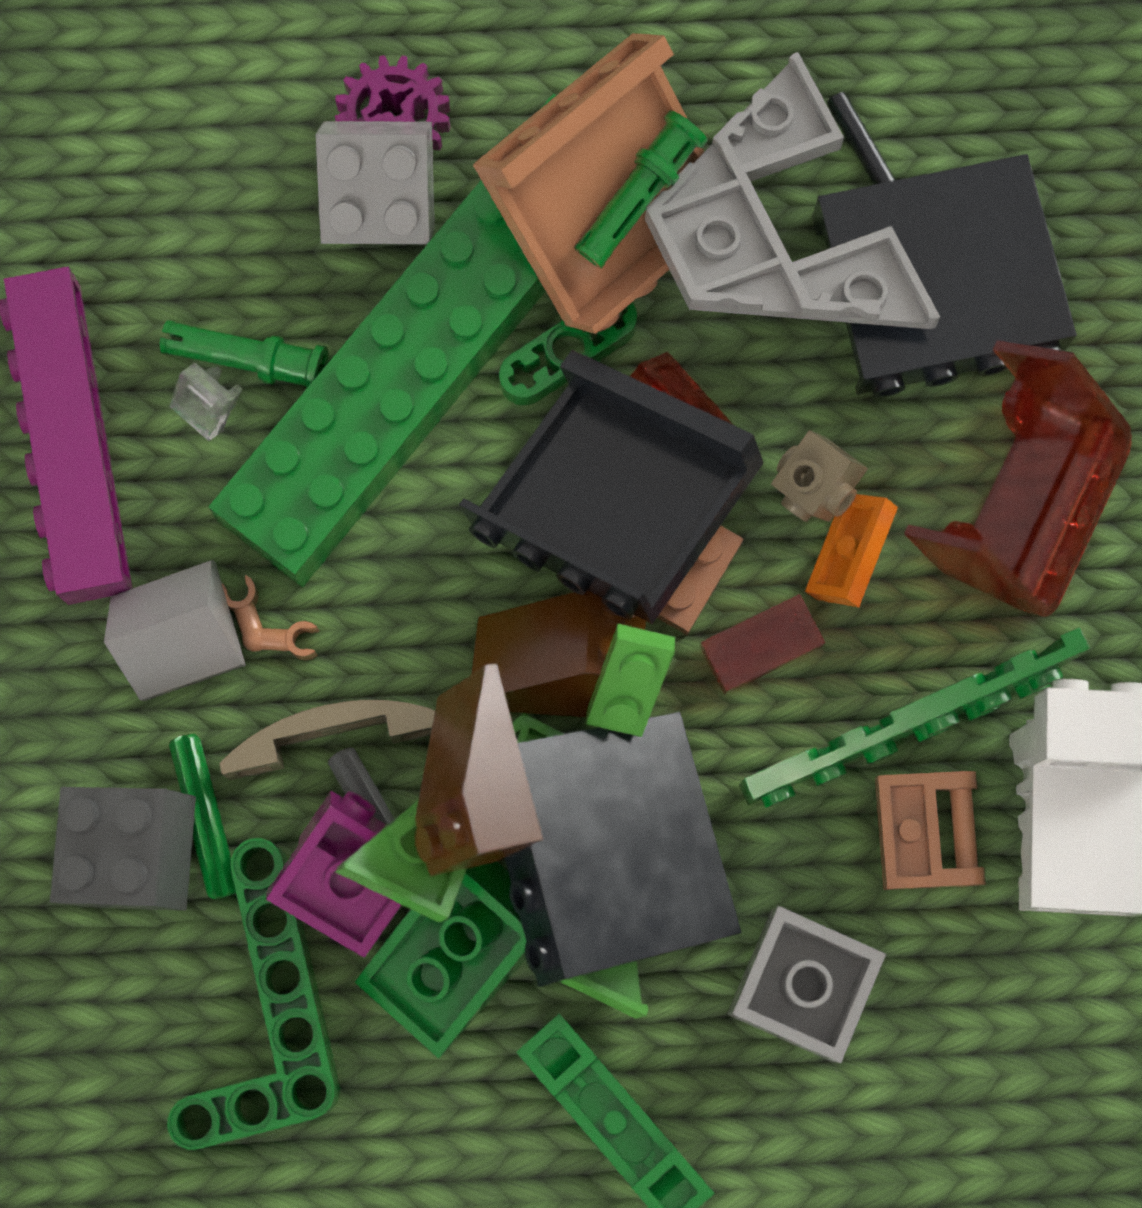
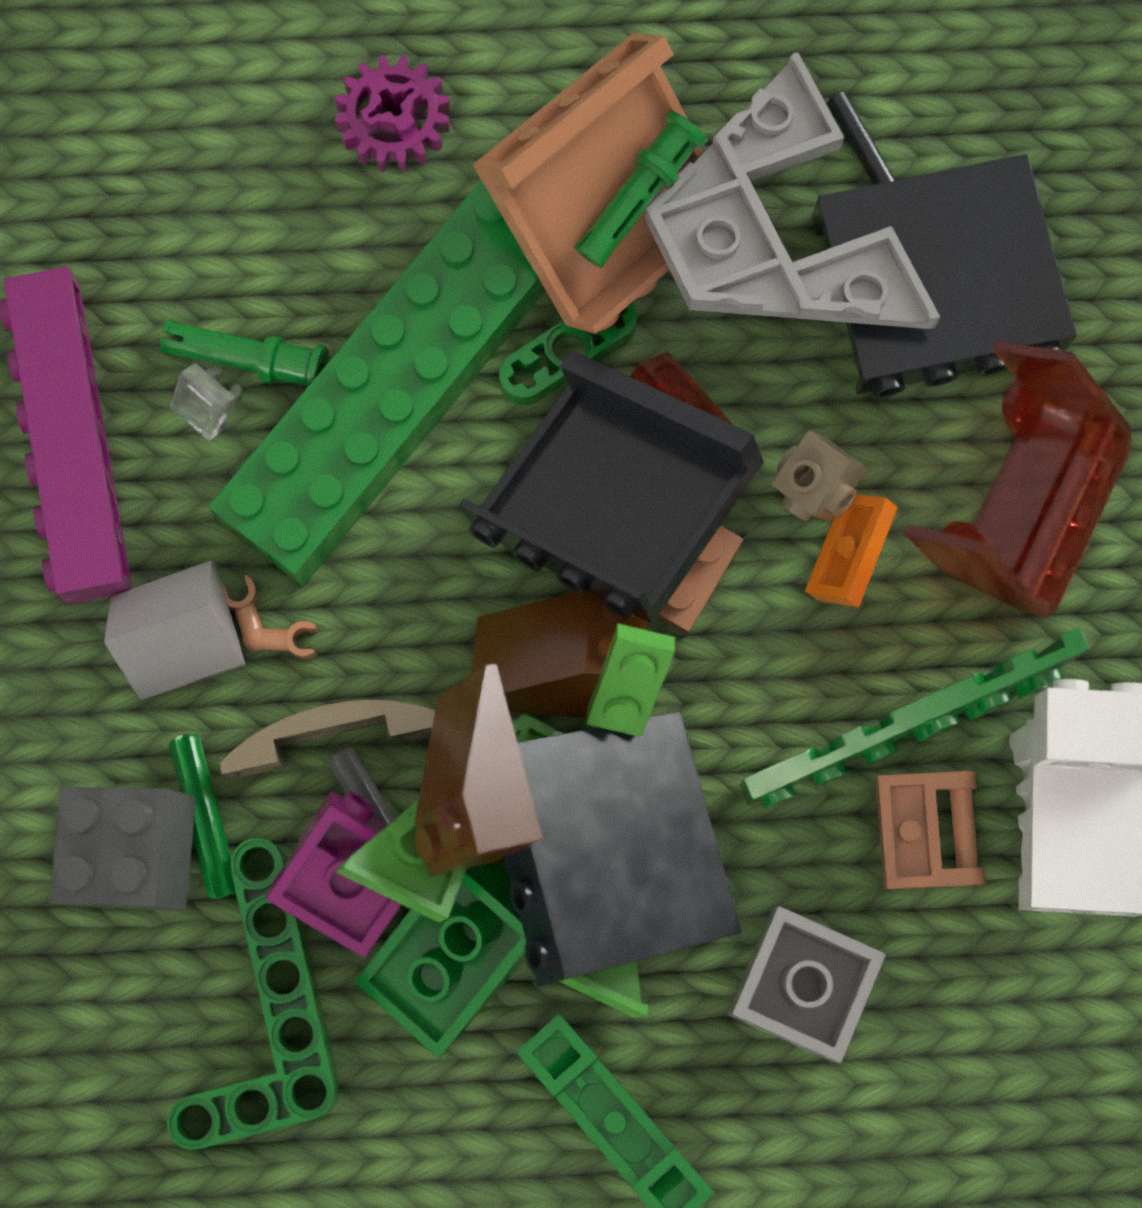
light grey brick [315,121,435,244] -> none
clear red plate [700,594,825,695] -> none

